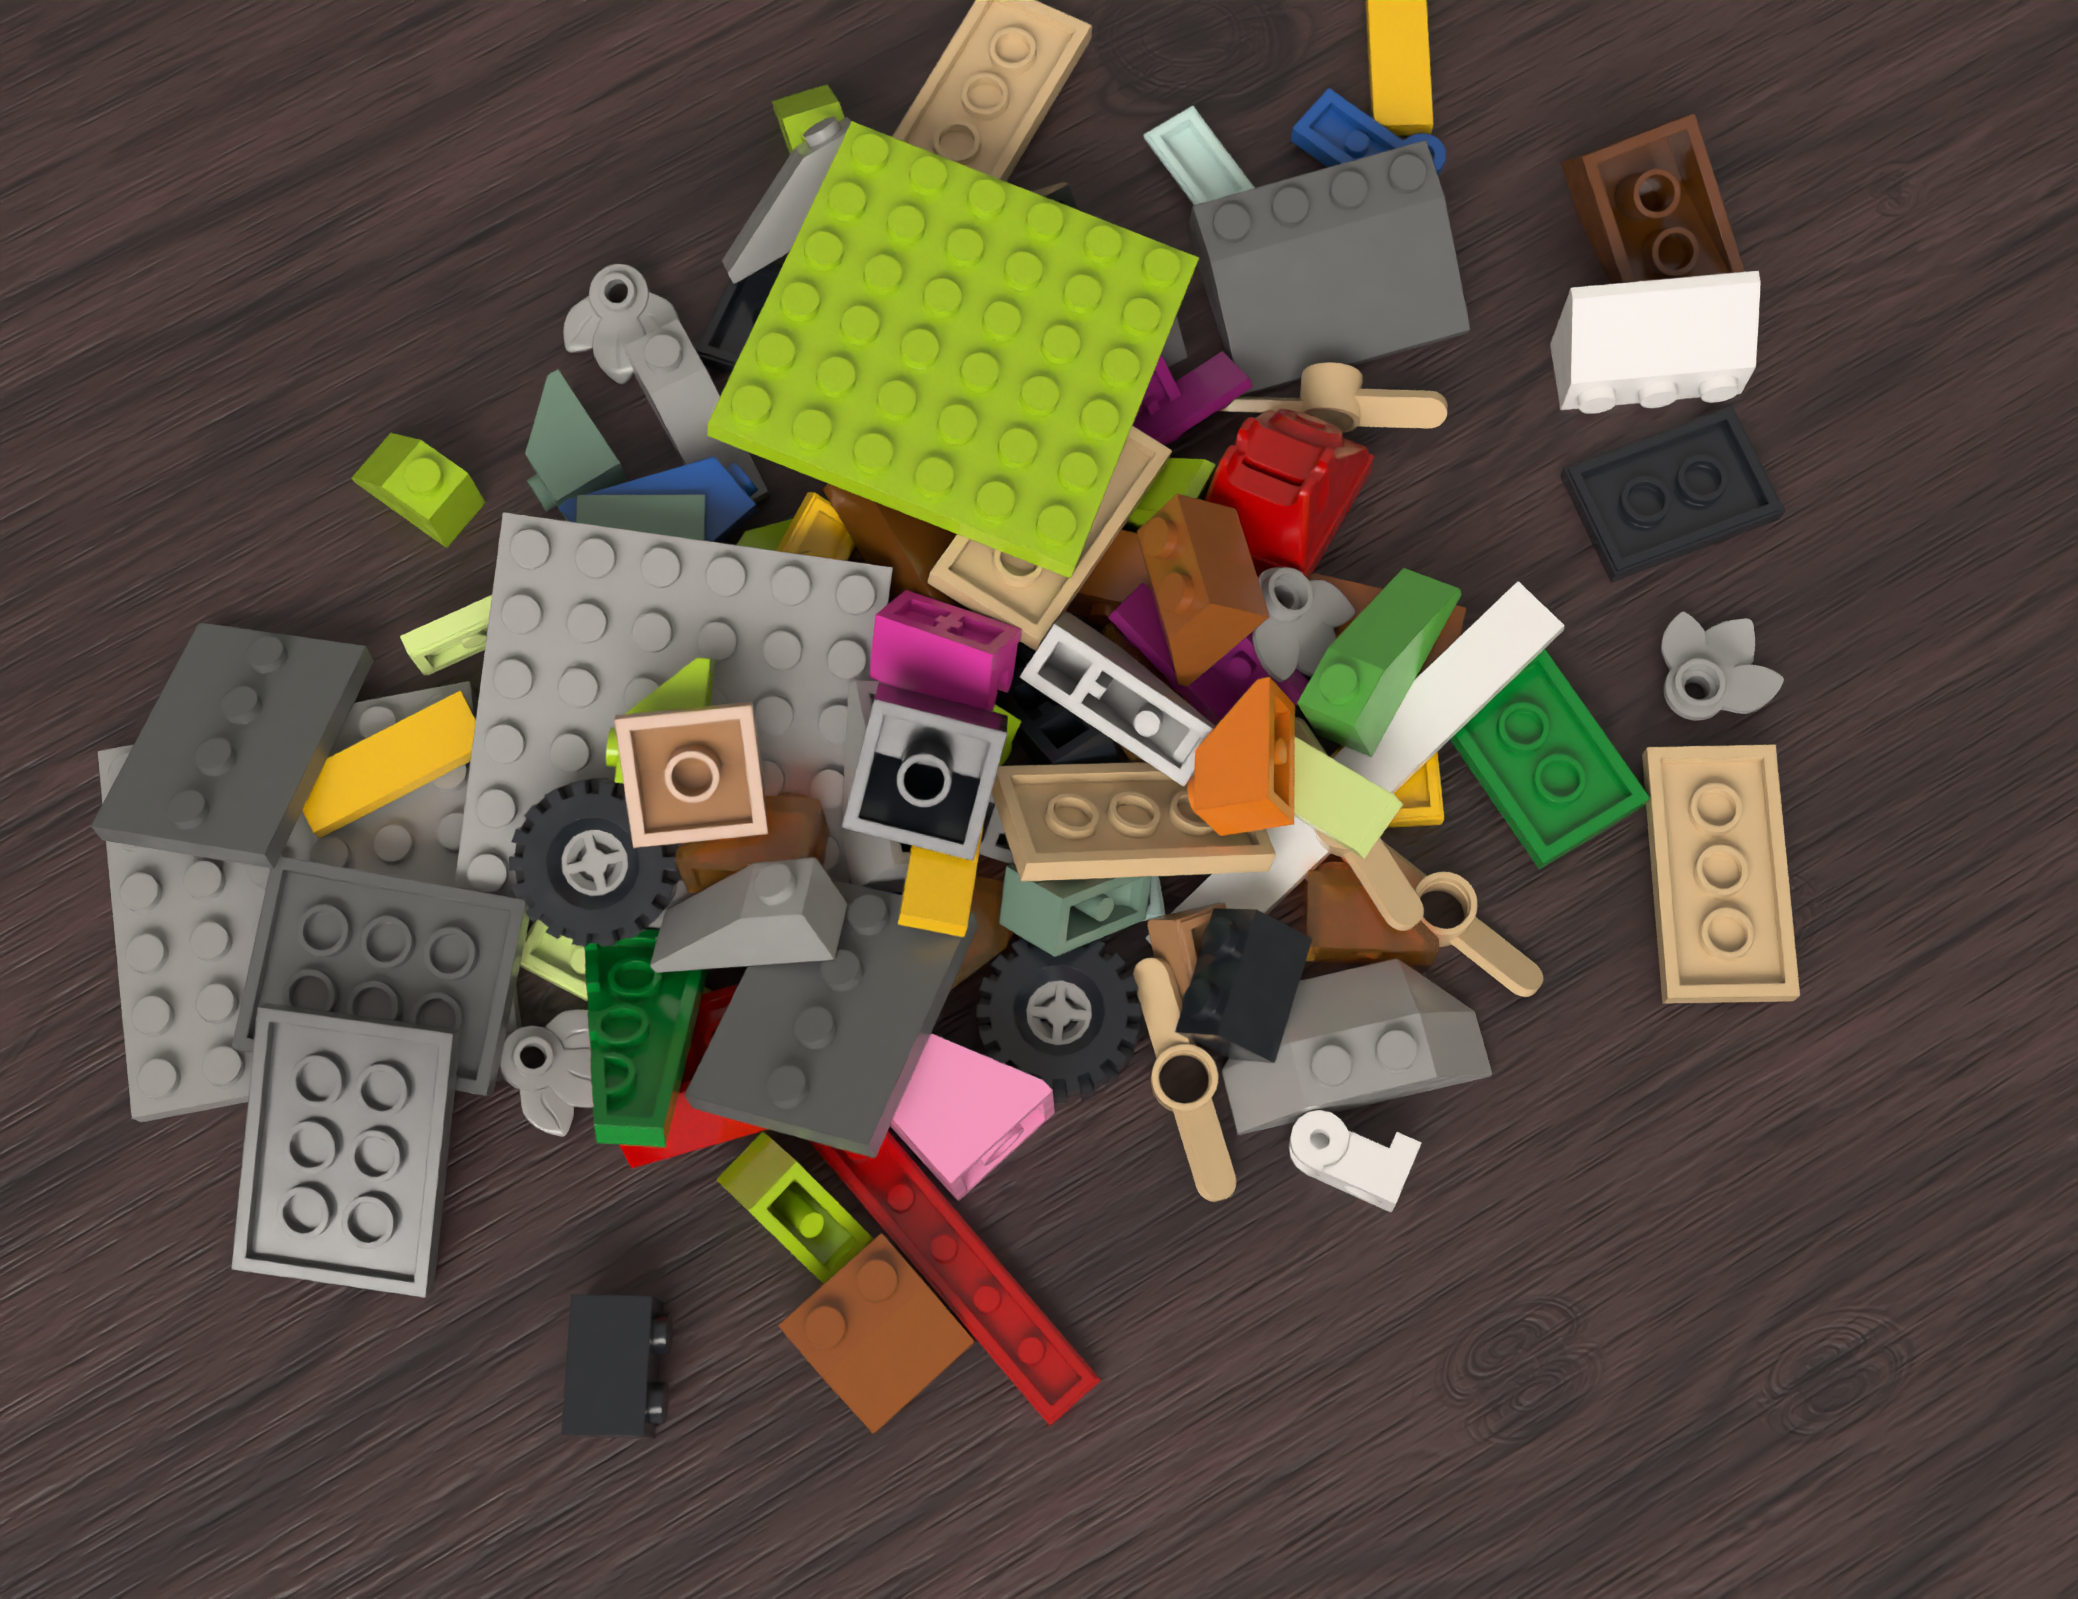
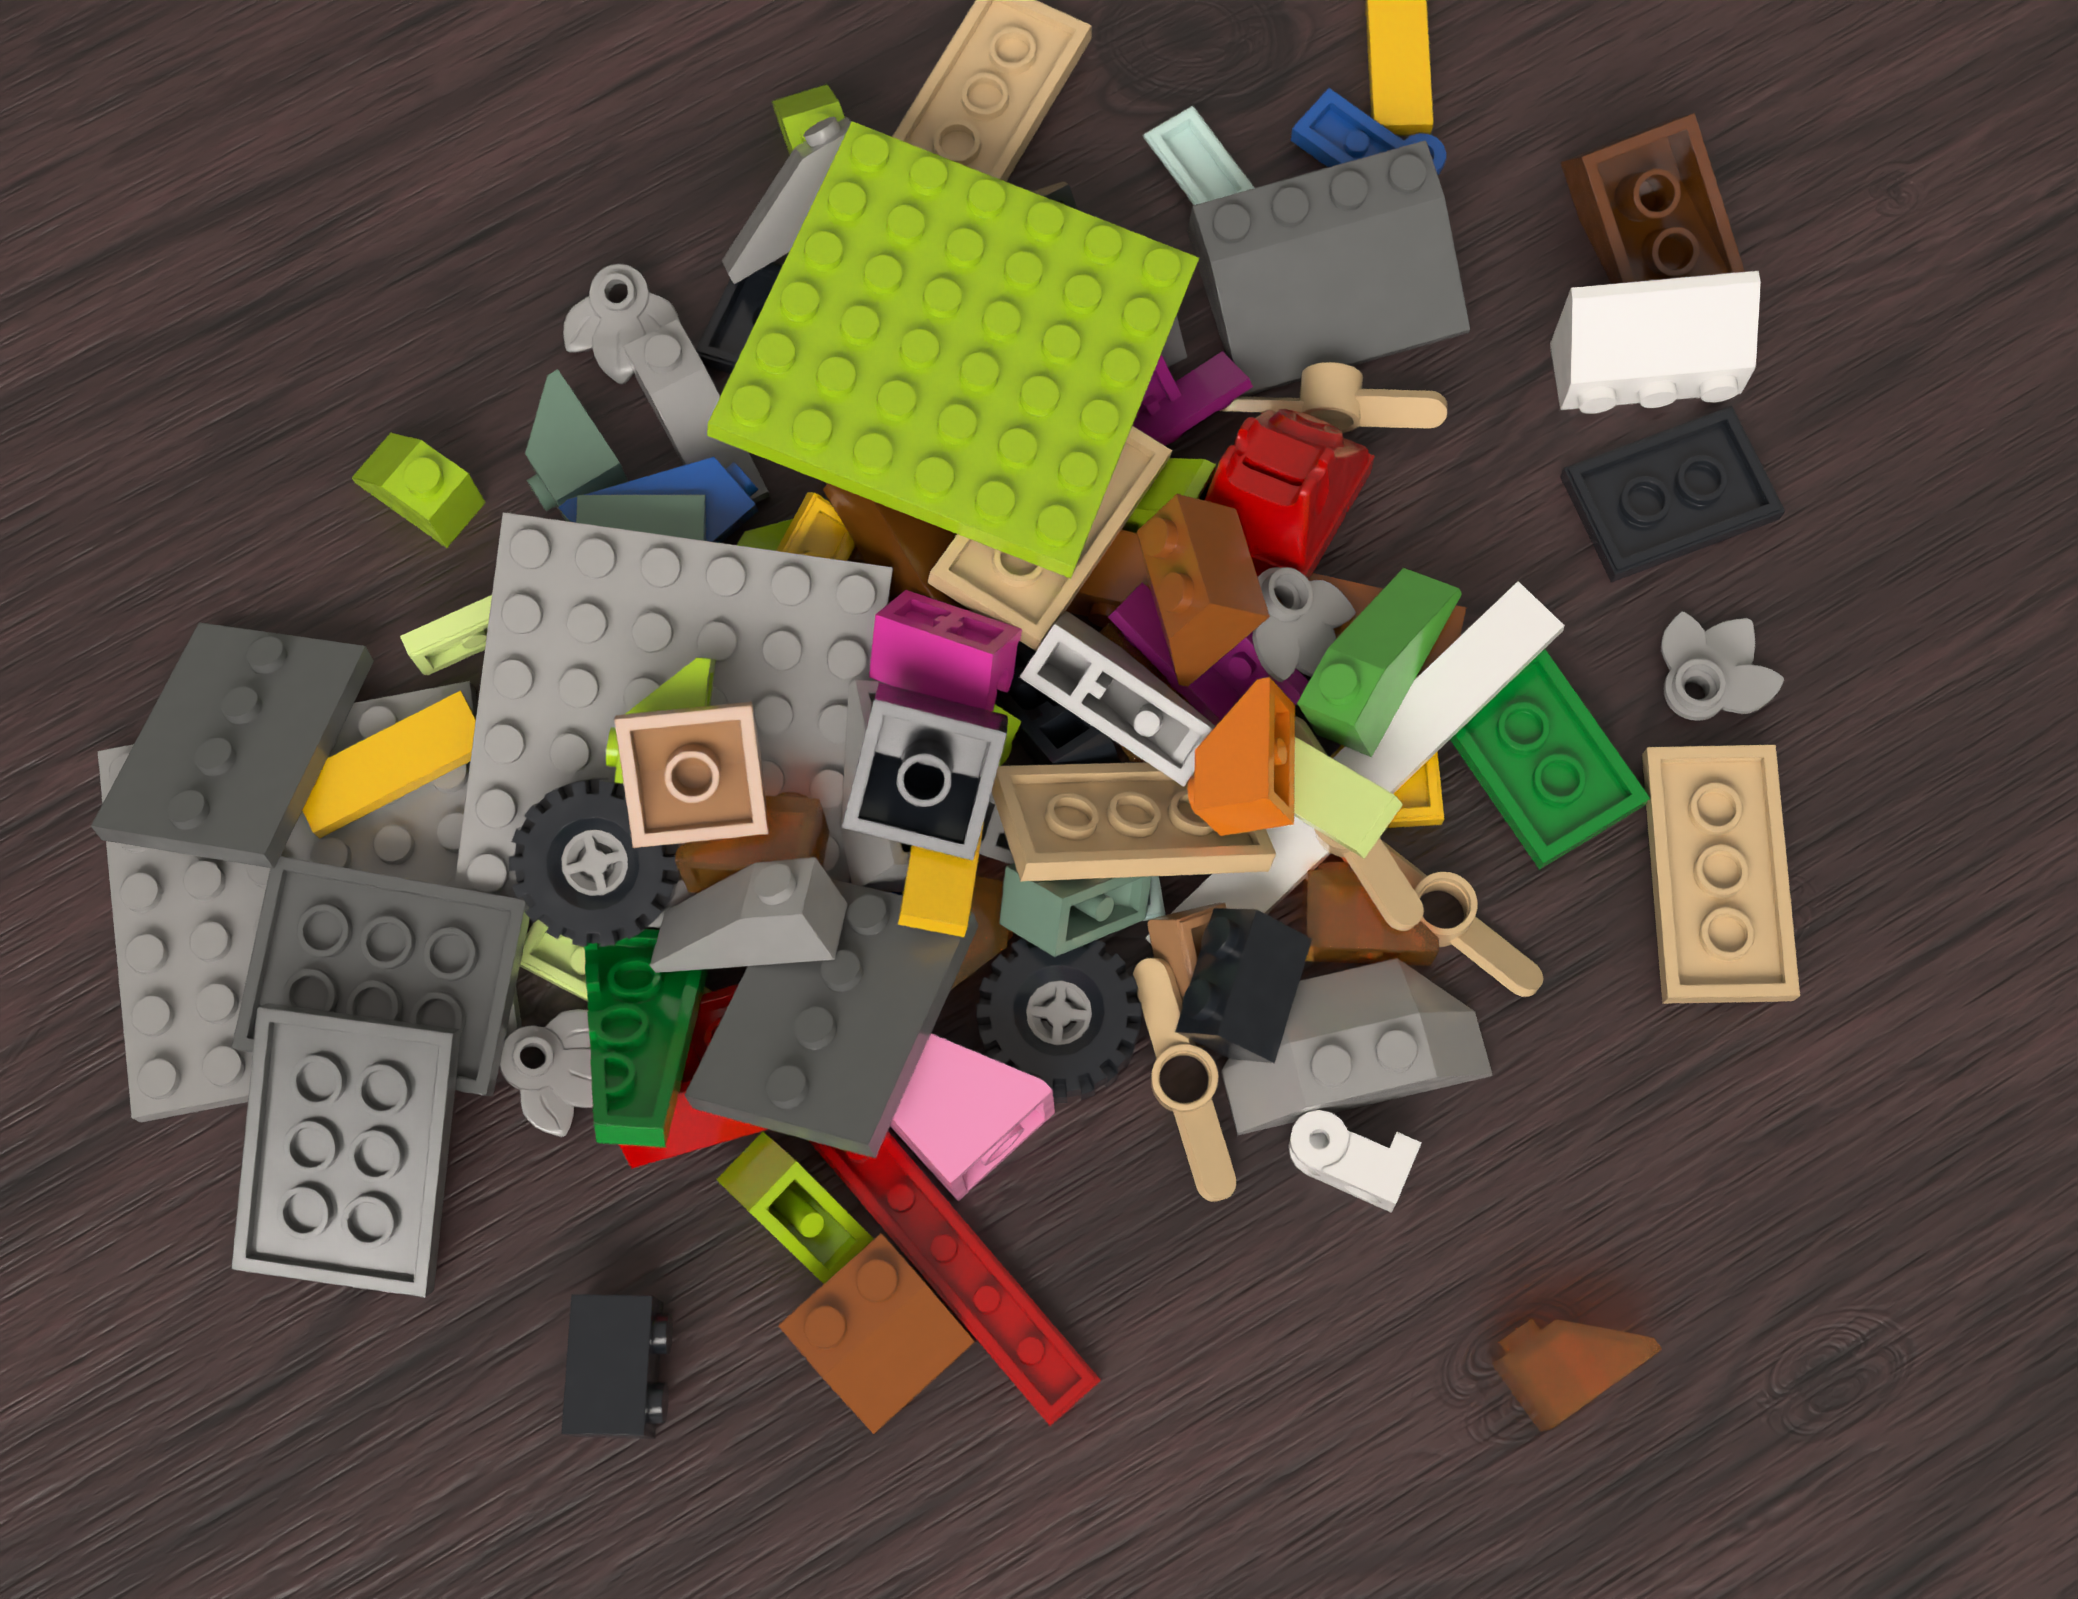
none -> clear orange slope [1492,1319,1662,1432]

